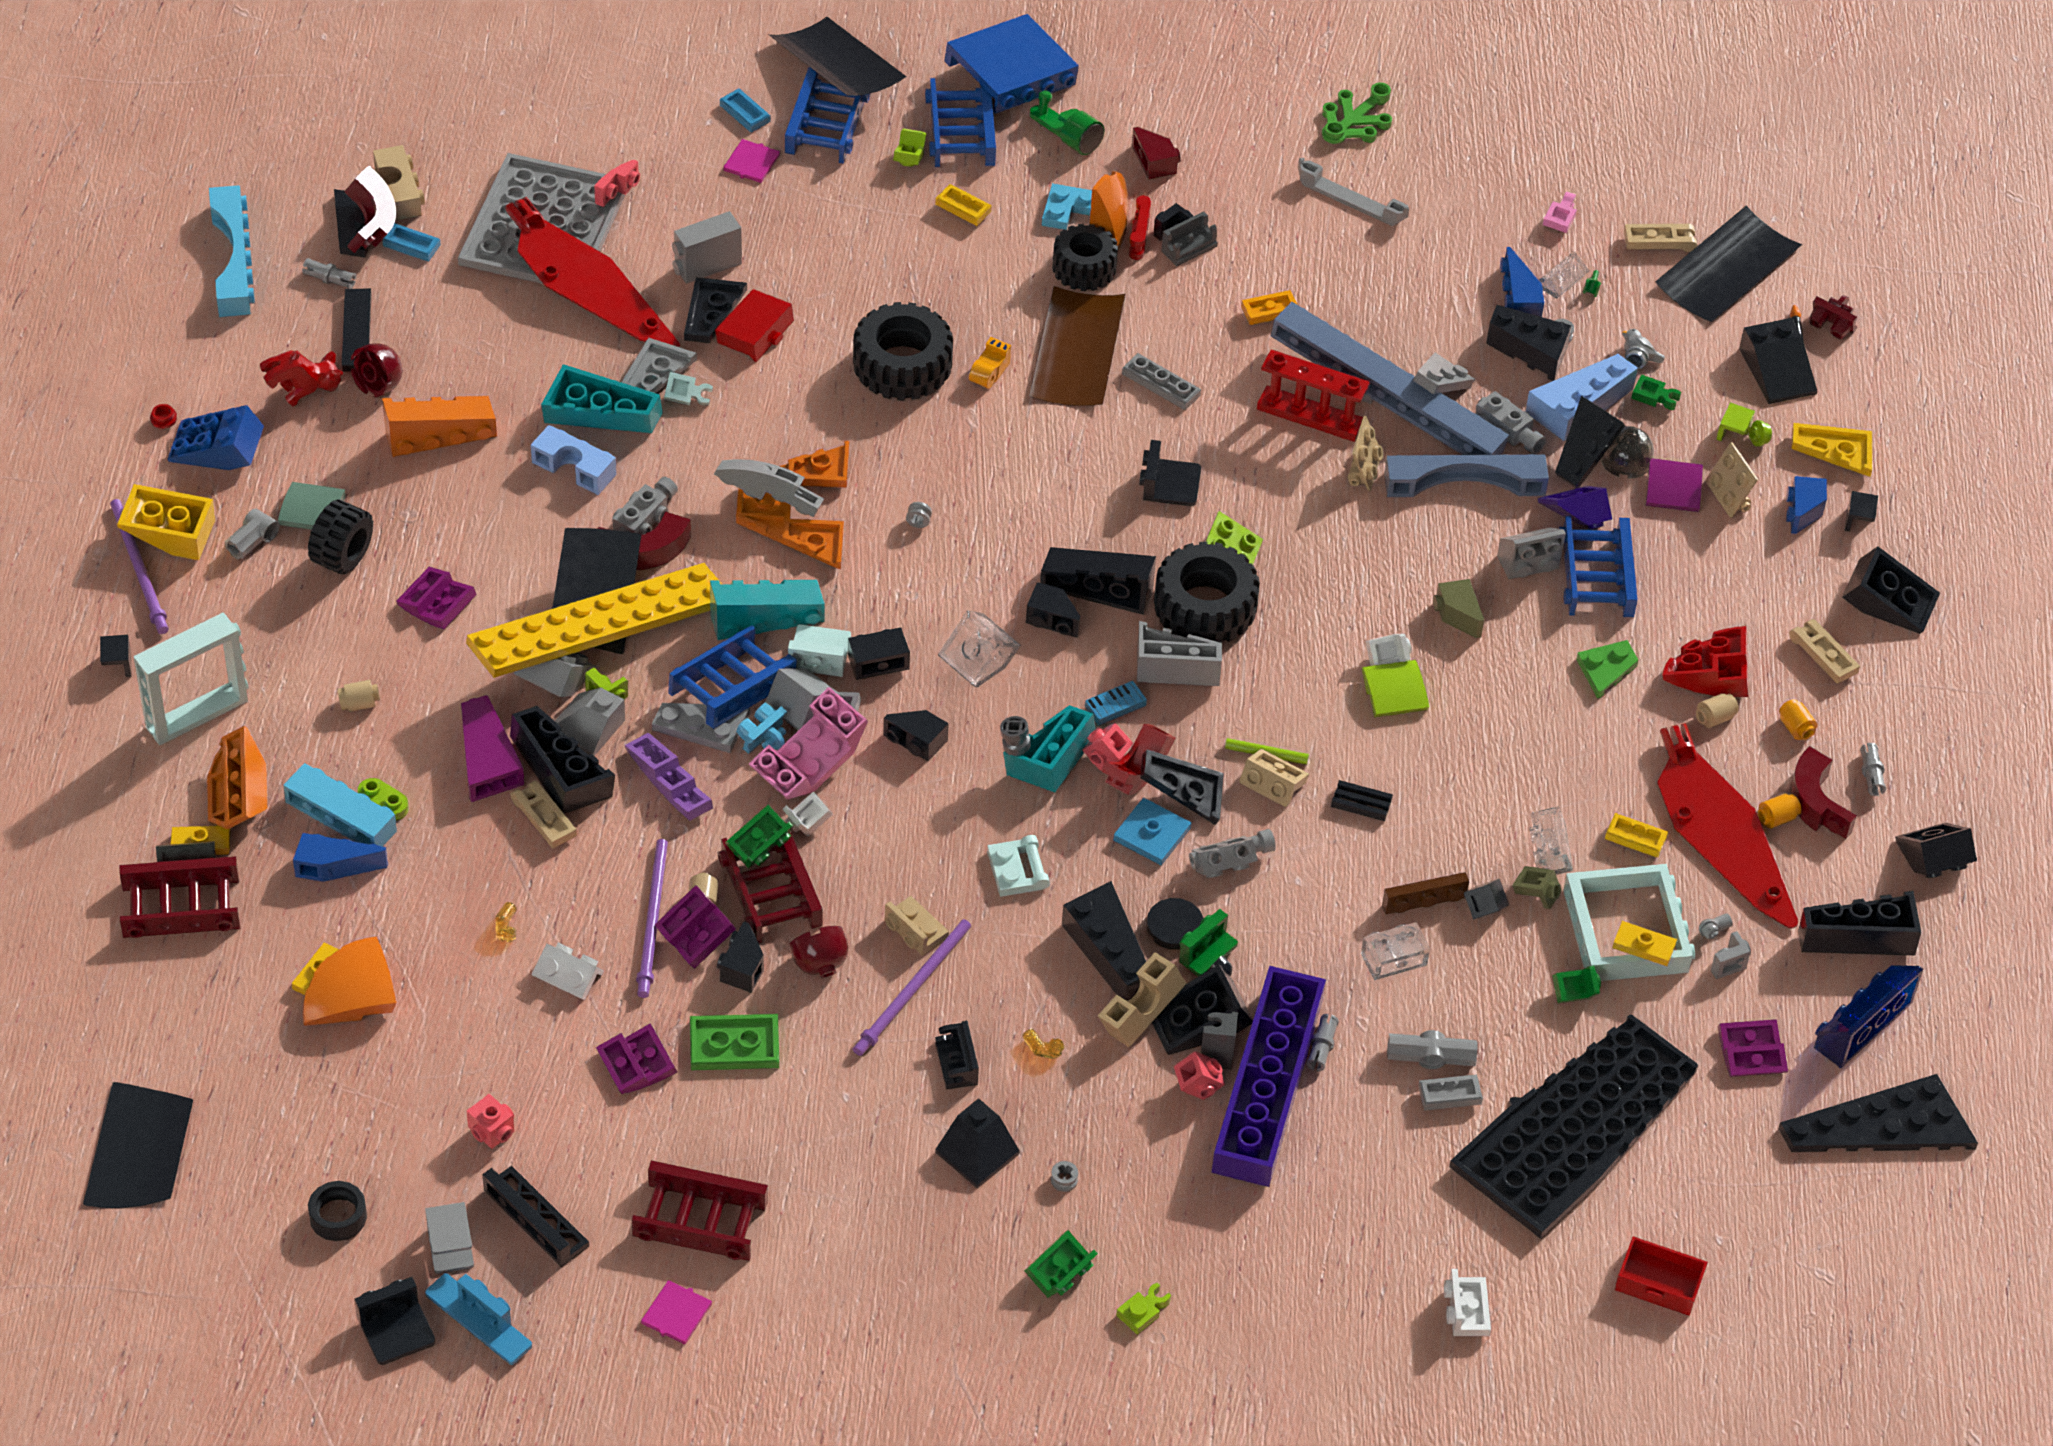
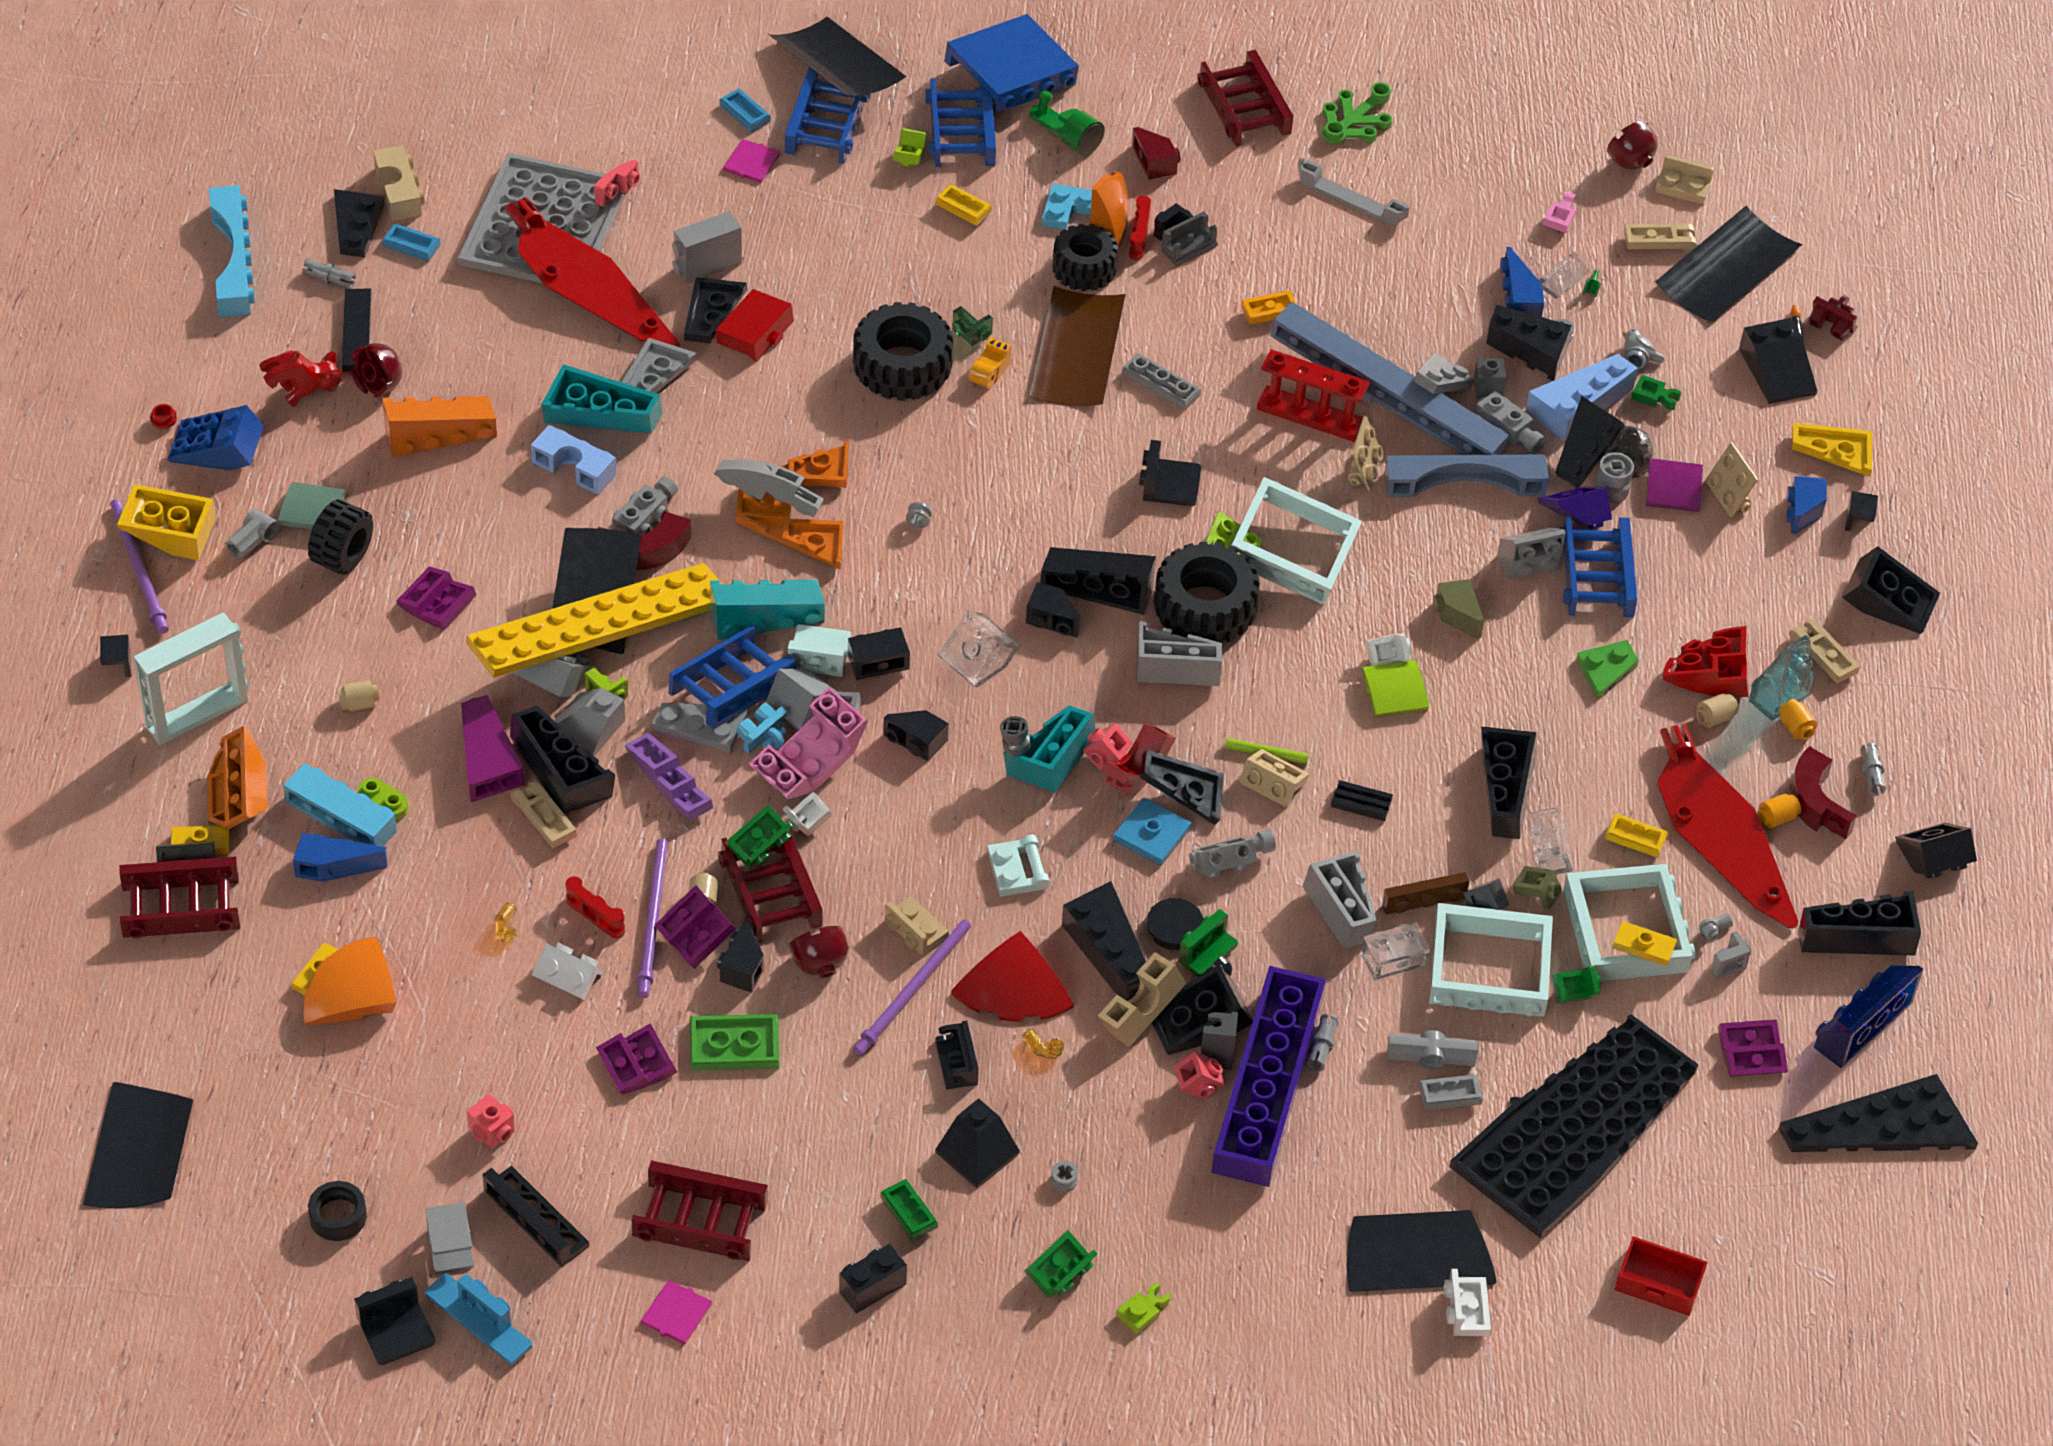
arch [344,166,396,253] -> none
light aqua plate [664,372,713,406] -> none
dark azure tile [1085,681,1147,726] -> none
lime panel [1716,402,1755,441] -> none
lime plate [1748,420,1772,447] -> none
none -> red plate [565,876,625,939]
none -> black brick [839,1243,907,1314]
none -> green plate [880,1179,938,1241]
none -> red brick [951,931,1074,1022]
none -> clear green bracket [952,306,993,346]
none -> dark red fence [1197,49,1294,147]
none -> light aqua window [1231,477,1362,605]
none -> light grey wedge [1302,851,1376,949]
none -> black sticker [1347,1210,1497,1292]
none -> light aqua window [1429,903,1553,1017]
none -> dark grey brick [1474,358,1506,399]
none -> black wedge [1481,726,1537,839]
none -> light grey wheel [1595,452,1634,503]
none -> dark red cylinder [1607,120,1658,169]
none -> tan bracket [1655,155,1714,205]
none -> clear light blue wedge [1749,635,1815,721]

